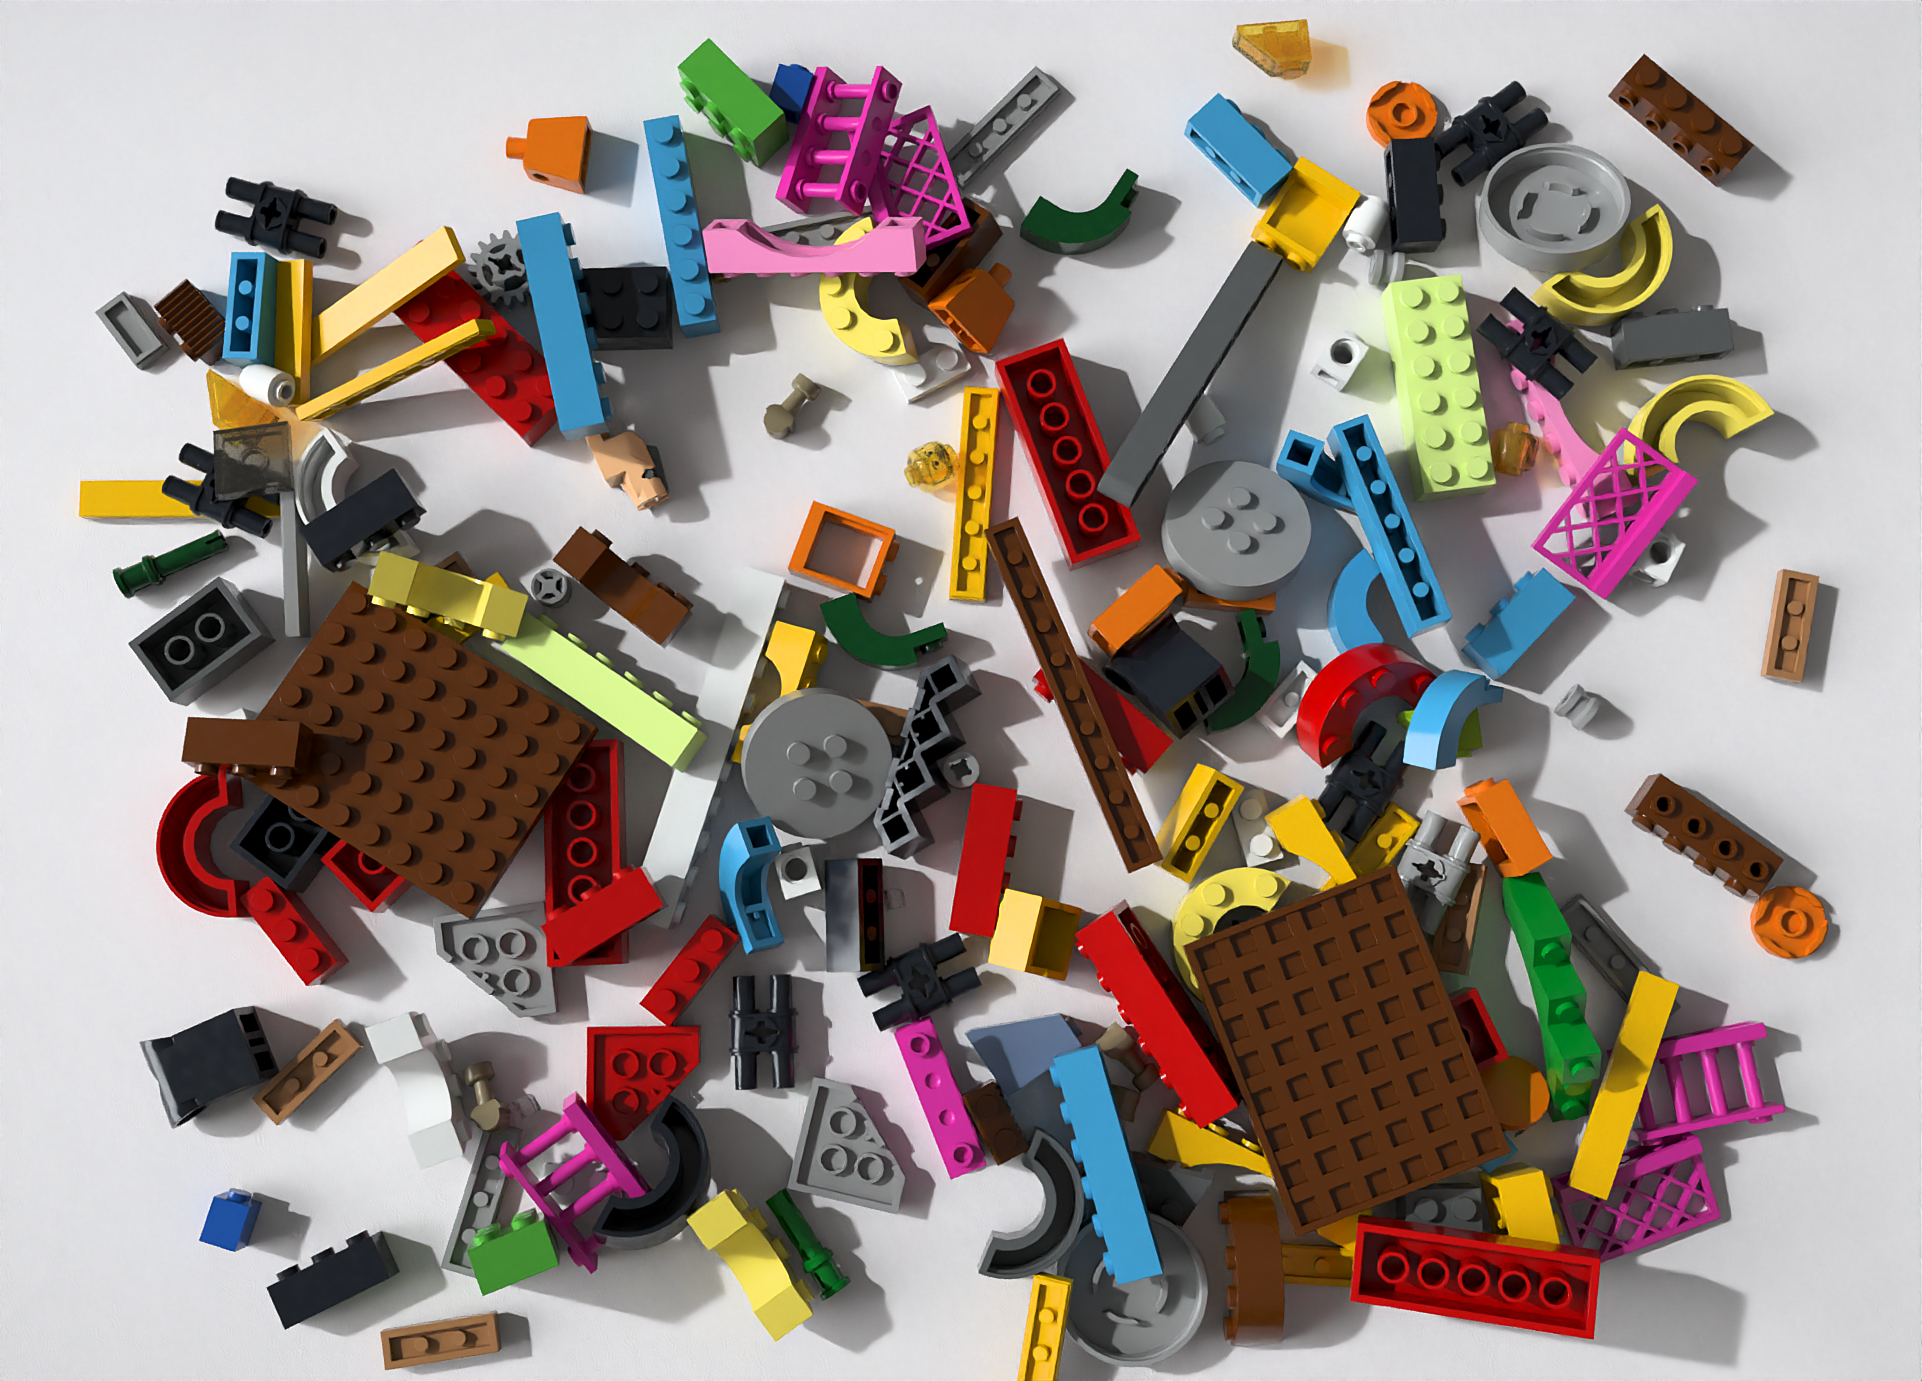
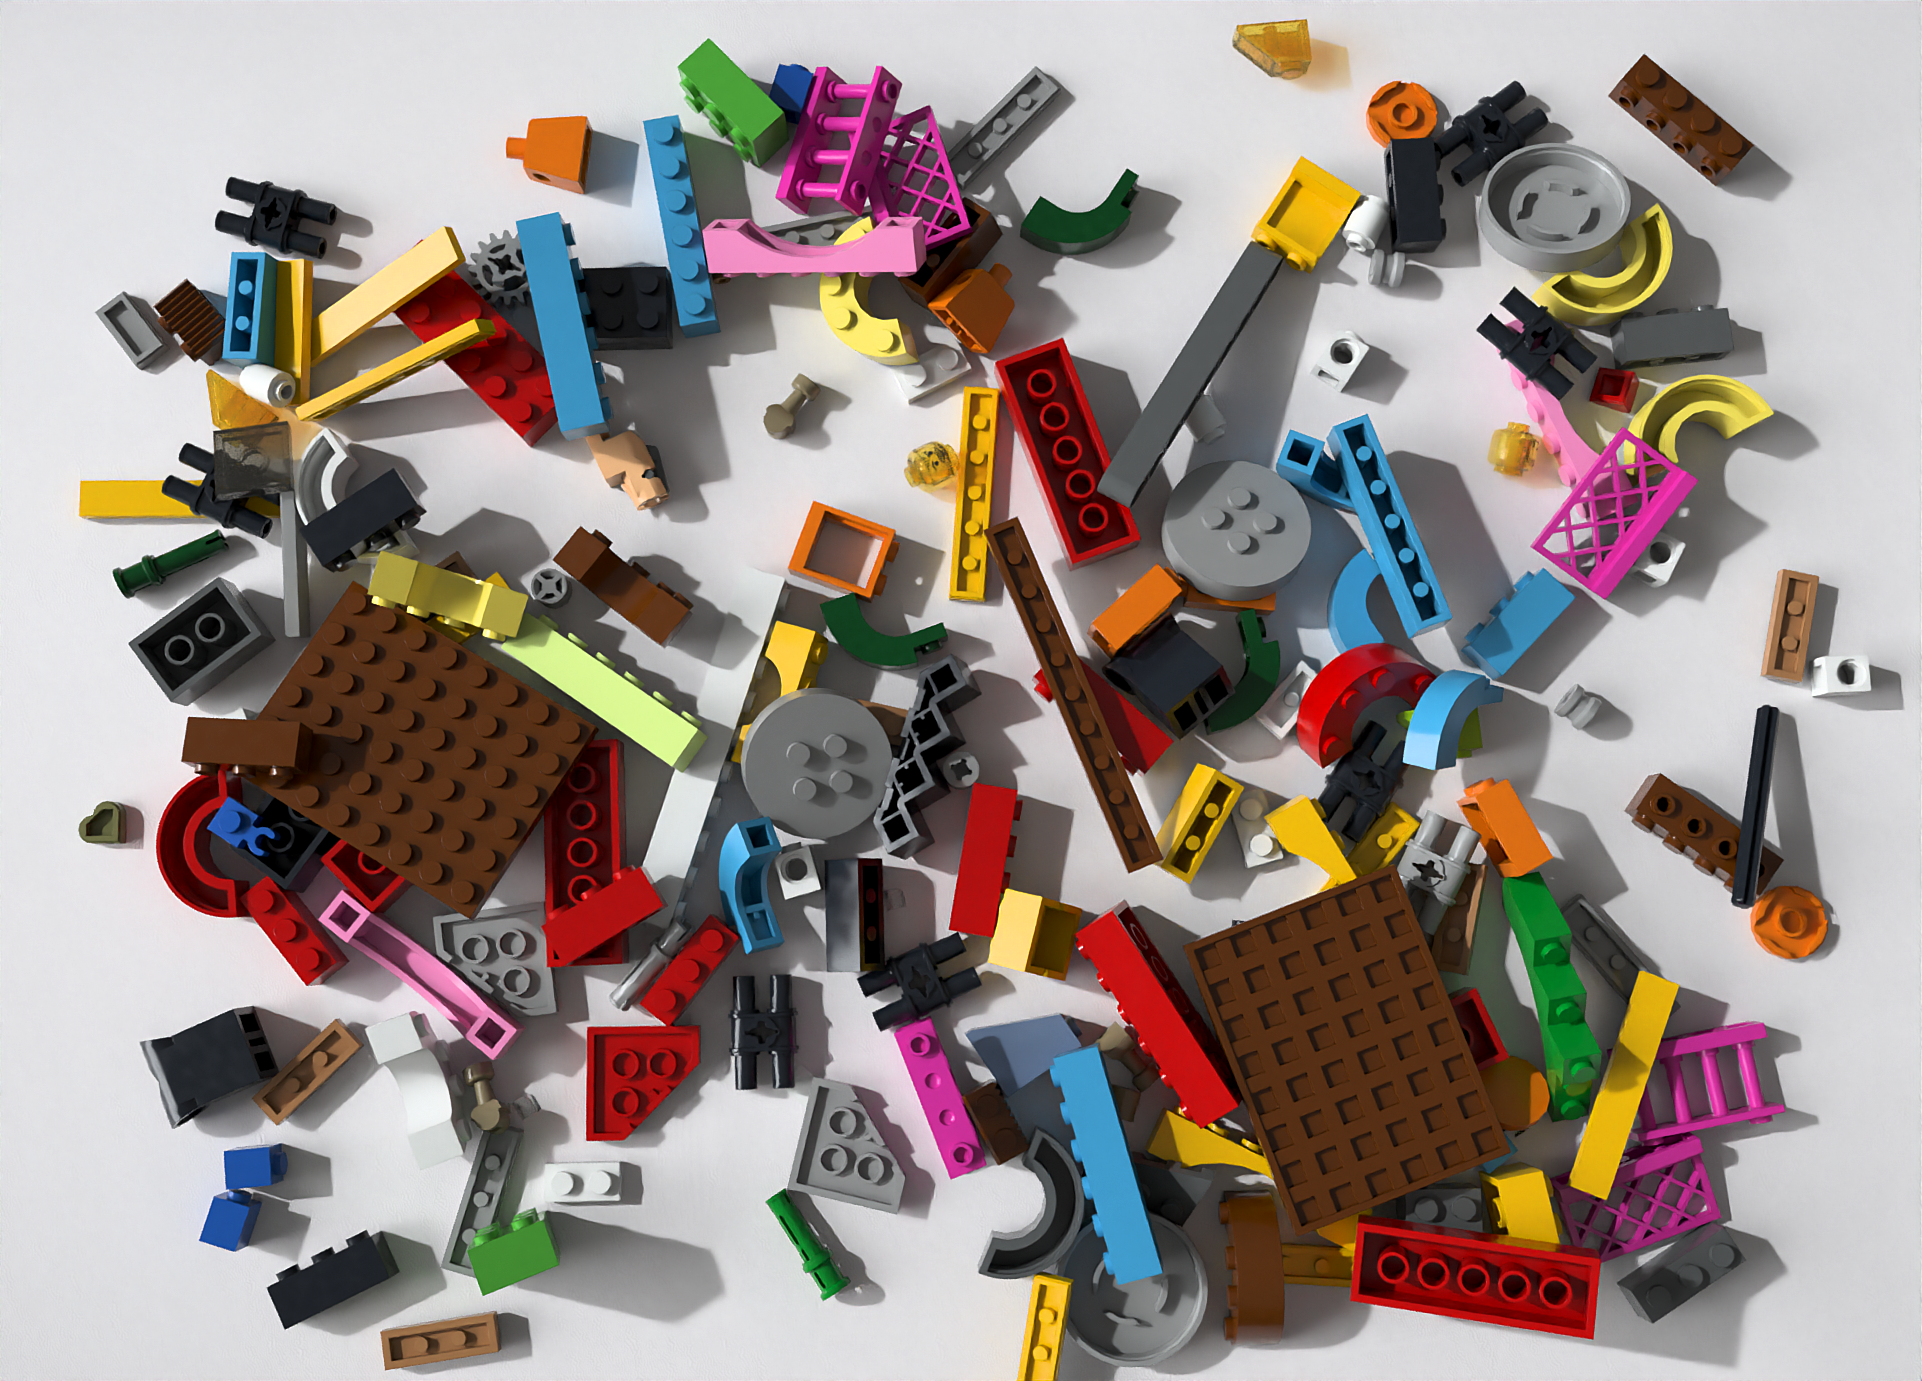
dark pink fence [499,1091,653,1274] -> none
black brick [592,1094,711,1250] -> none
light yellow brick [686,1188,815,1342] -> none
light yellow brick [1169,867,1291,1004] -> none
dark azure brick [1184,93,1293,208] -> none
yellowish green brick [1381,274,1496,503] -> none
none -> olive tile [78,801,126,844]
none -> blue plate [207,796,281,857]
none -> blue brick [224,1143,288,1190]
none -> bright pink arch [318,890,526,1060]
none -> light grey pin [609,916,696,1011]
none -> red slope [1589,367,1639,413]
none -> dark grey brick [1617,1222,1746,1324]
none -> black axle [1731,705,1780,909]
none -> white brick [1809,654,1874,697]

